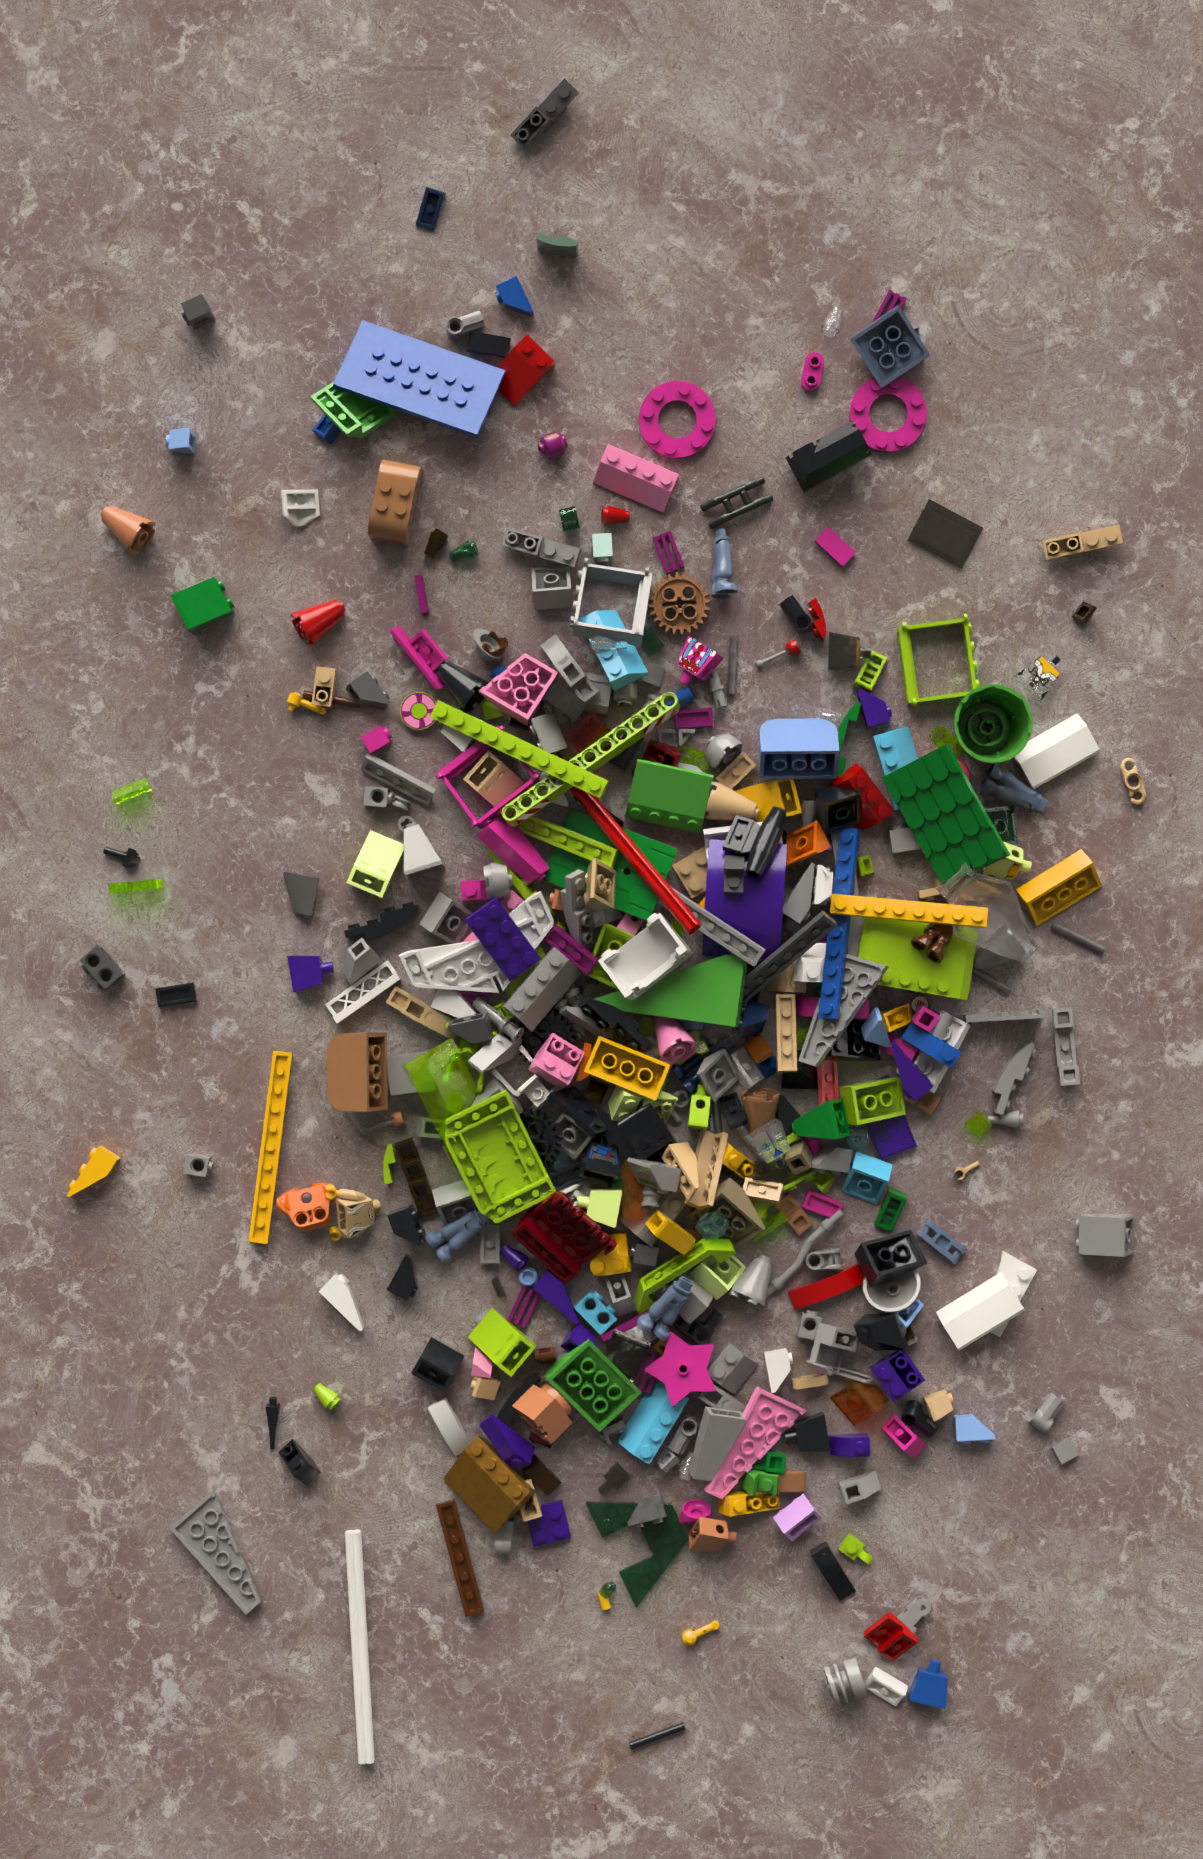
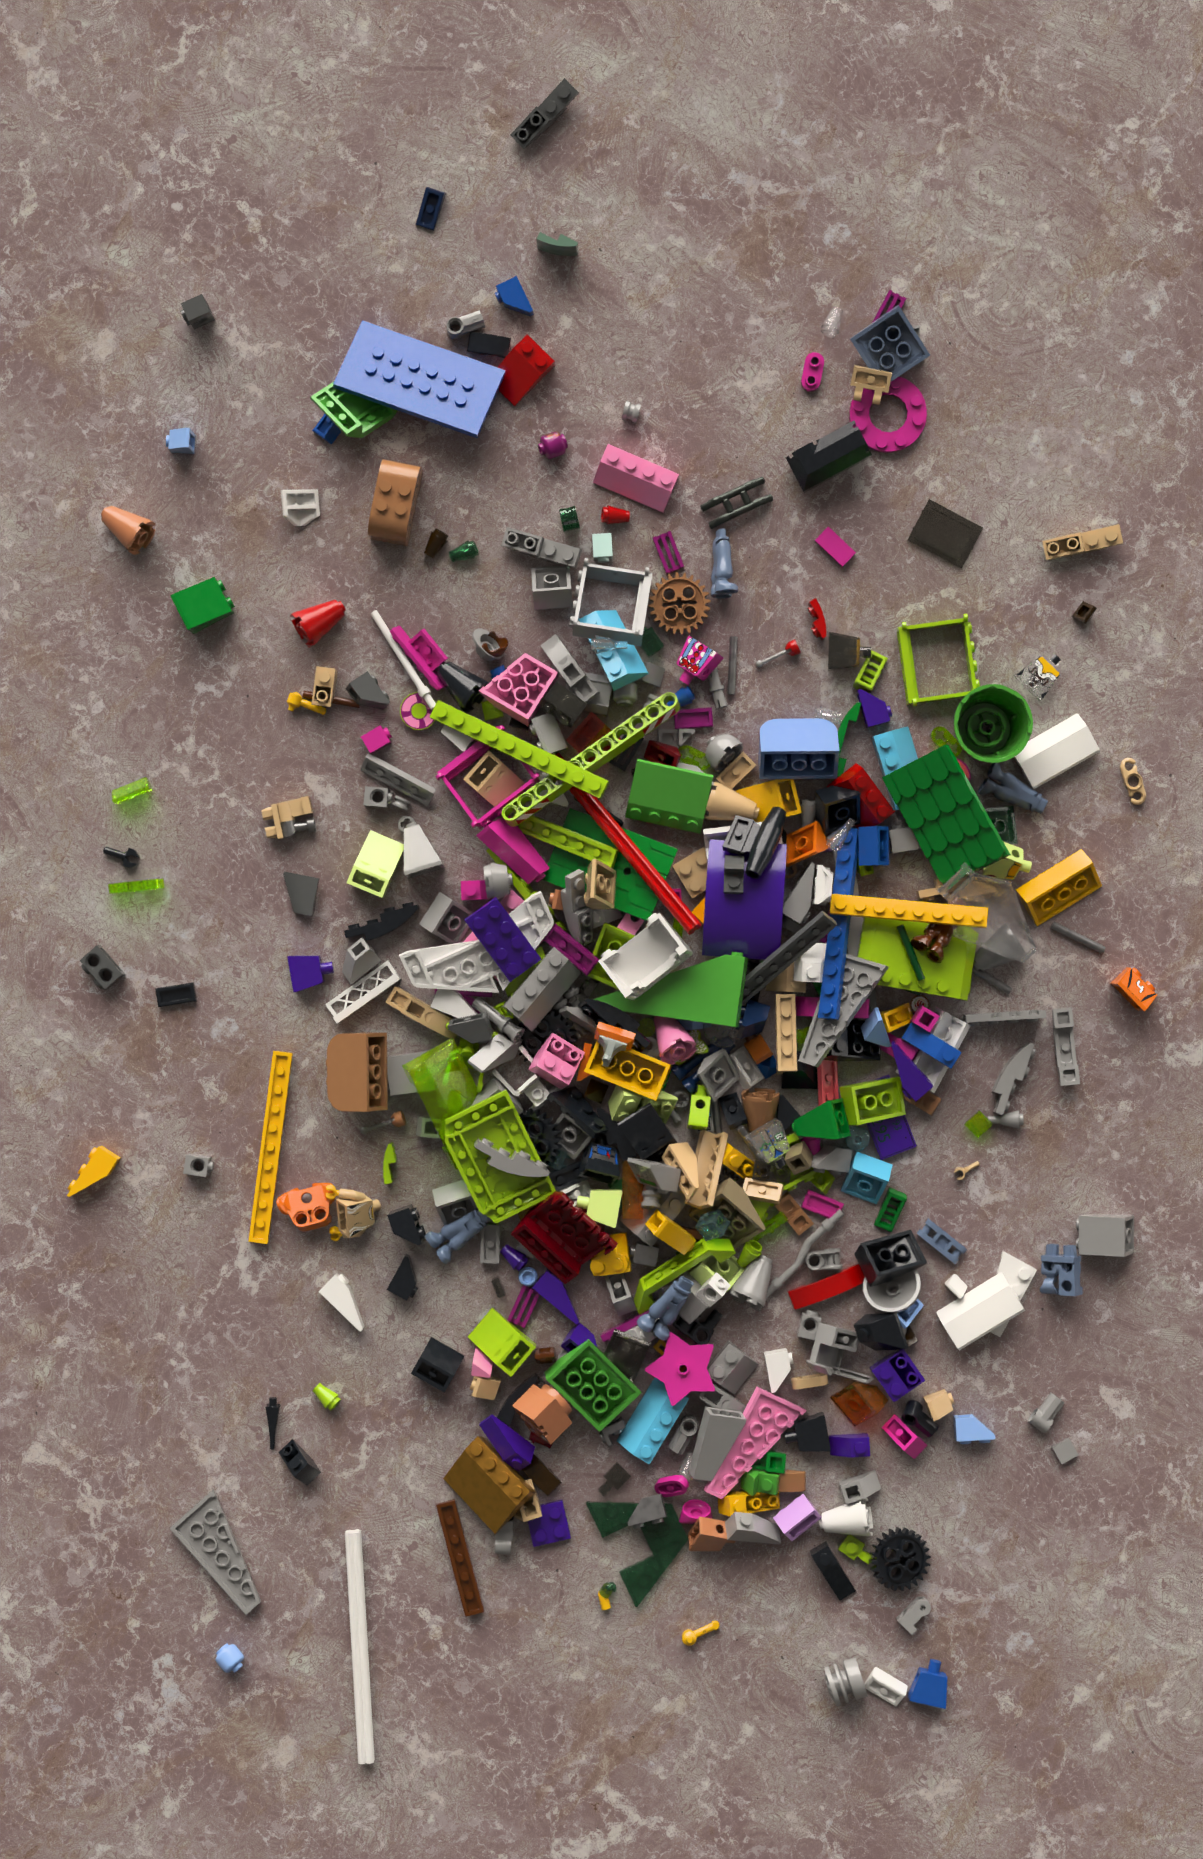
dark brown slope [394,1137,438,1219] -> none
magenta tile [414,574,429,616] -> none
white slope [428,1397,470,1456] -> none
medium azure brick [574,1289,617,1335] -> none
black bar [629,1722,685,1750] -> none
magenta tile [633,1350,661,1394] -> none
dark pink plate [639,381,716,459] -> none
light grey tile [655,1447,681,1473] -> none
light grey plate [657,886,766,967] -> none
black piece [779,595,811,633] -> none
red slope [864,1612,918,1662] -> none
none -> light blue head [215,1643,244,1673]
none -> tan hips [261,796,316,839]
none -> white bar [371,610,436,710]
none -> light grey slope [474,1138,550,1177]
none -> piece [594,1022,636,1067]
none -> light grey wheel [622,401,641,423]
none -> dark pink plate [654,1475,689,1497]
none -> white brick [696,1272,731,1307]
none -> light grey slope [725,1512,781,1544]
none -> lime cone [737,1240,762,1268]
none -> white cone [819,1498,873,1536]
none -> clear cone [825,818,856,851]
none -> tan plate [850,365,892,405]
none -> blue slope [858,826,889,866]
none -> black gear [869,1527,931,1591]
none -> dark green bar [896,924,925,981]
none -> white slope [945,1274,967,1299]
none -> sand blue hips [1040,1244,1083,1296]
none -> orange slope [1111,967,1157,1012]

